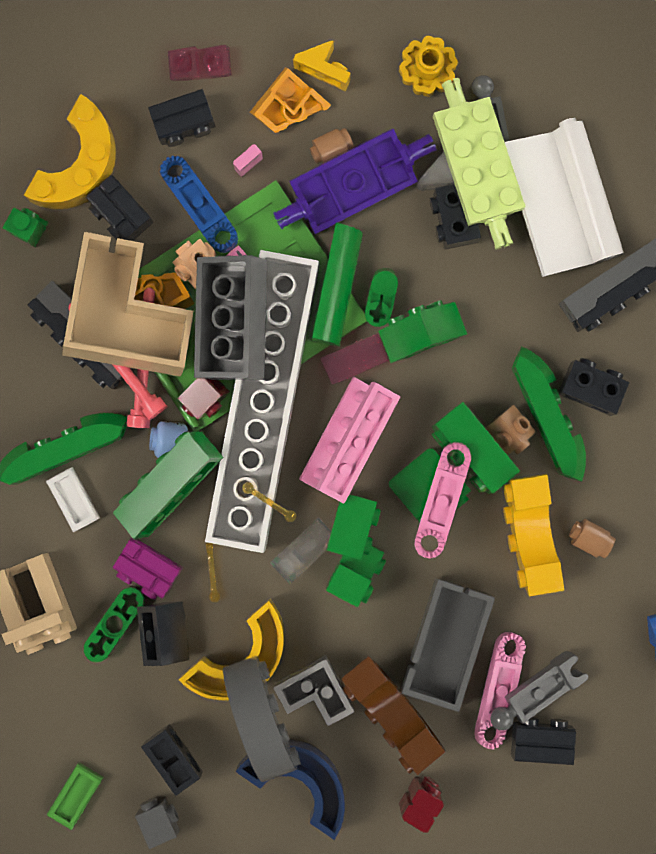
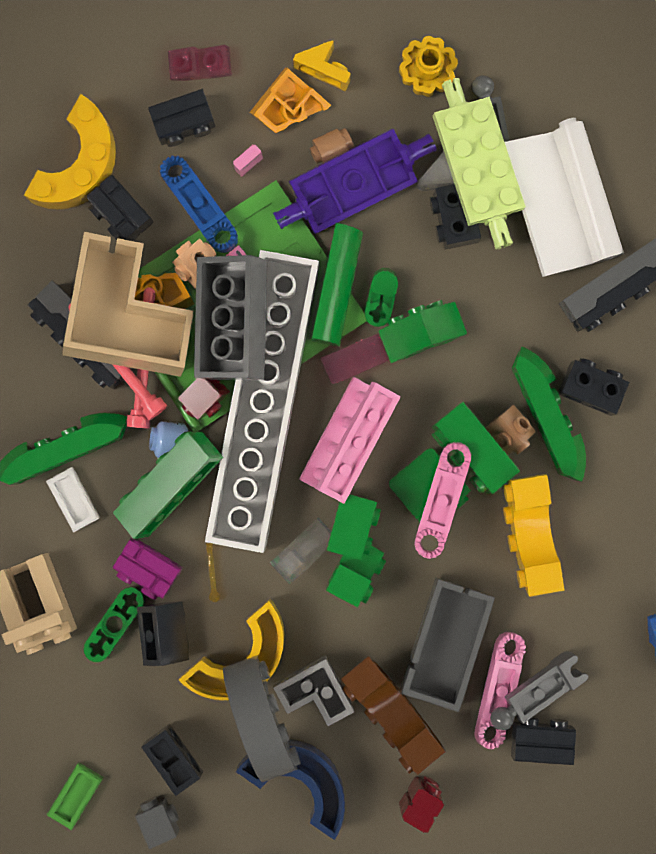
green brick [2,207,49,247] -> none
clear yellow hinge [242,482,296,522] -> none
medium nougat brick [569,519,615,558] -> none

